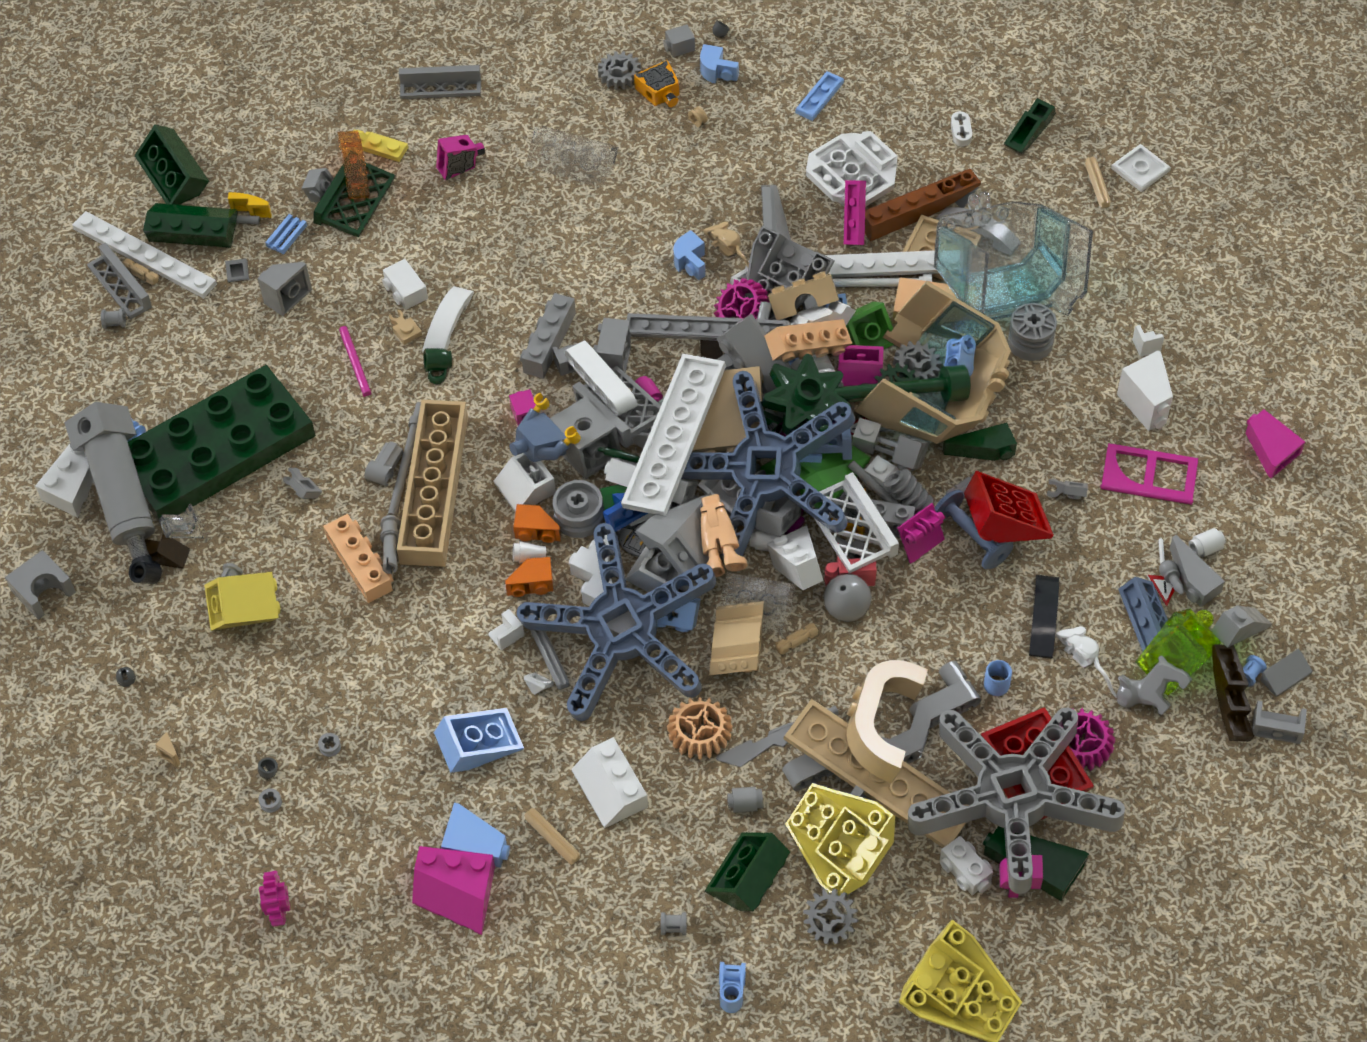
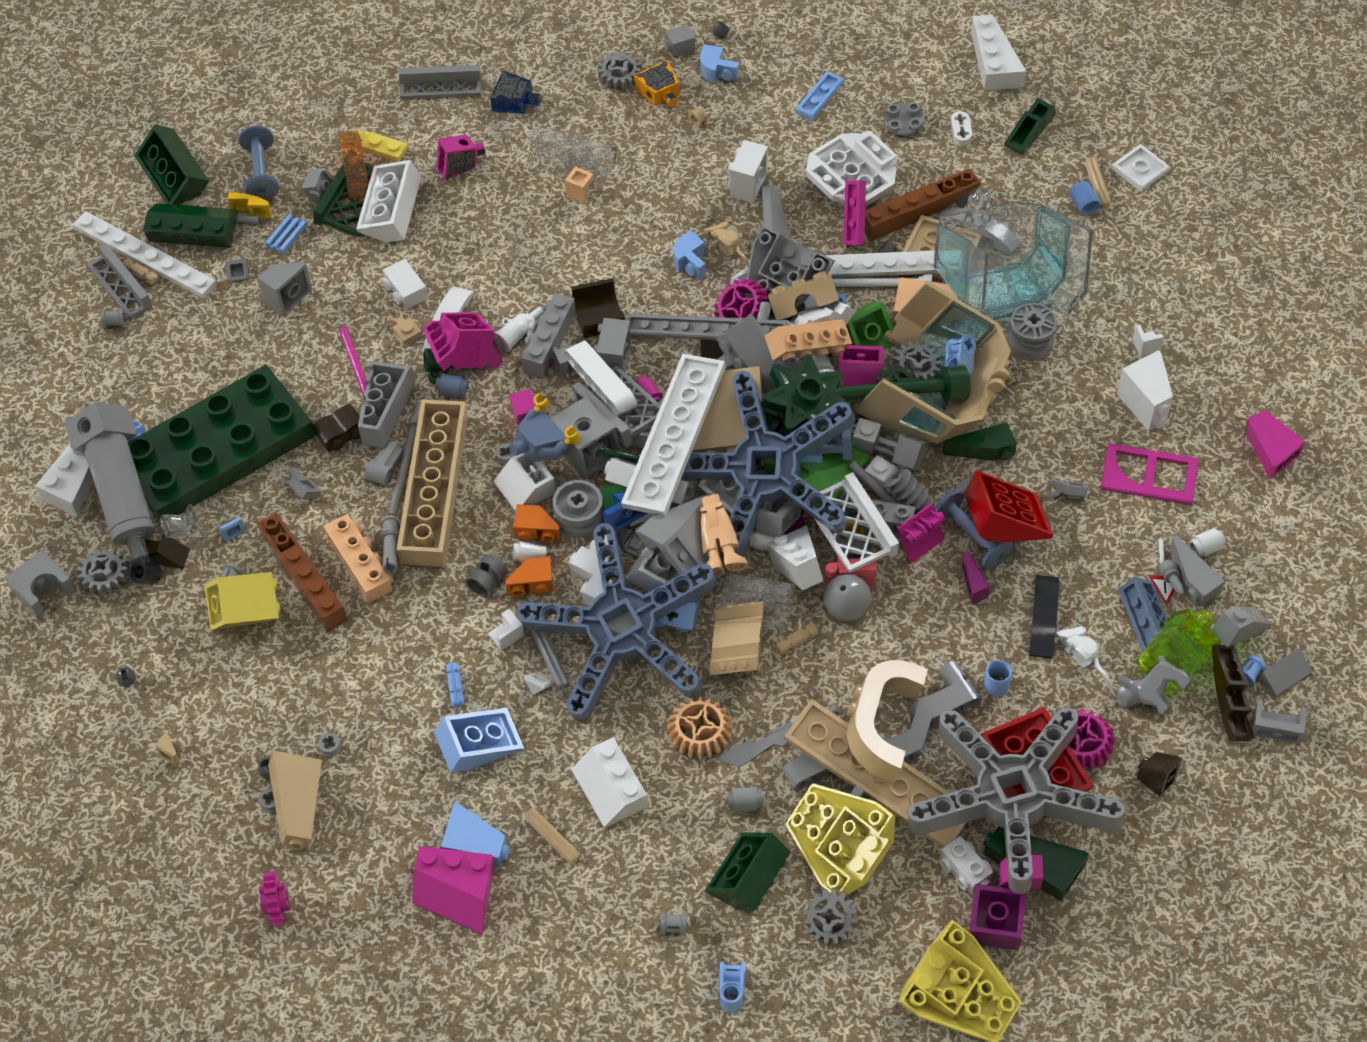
none -> light grey gear [77,547,129,595]
none -> light blue slope [218,517,245,541]
none -> sand blue hose [238,126,280,200]
none -> dark orange slope [256,512,347,632]
none -> tan slope [268,751,322,850]
none -> dark brown brick [313,404,361,452]
none -> white slope [356,160,421,243]
none -> light grey wedge [358,361,415,448]
none -> dark pink slope [423,312,503,371]
none -> sand blue brick [435,373,469,399]
none -> light blue axle [446,662,464,707]
none -> flat silver wheel [465,554,508,598]
none -> torso [490,71,541,114]
none -> white piece [493,307,544,352]
none -> light grey bush [496,443,514,465]
none -> light nougat panel [565,167,594,203]
none -> dark brown panel [571,278,625,339]
none -> white brick [727,140,768,203]
none -> dark grey hinge [878,240,897,253]
none -> light grey dish [884,102,925,136]
none -> magenta slope [962,551,990,604]
none -> magenta brick [969,884,1026,950]
none -> white wedge [971,14,1026,91]
none -> light blue piece [1069,182,1101,216]
none -> dark brown slope [1137,752,1182,797]

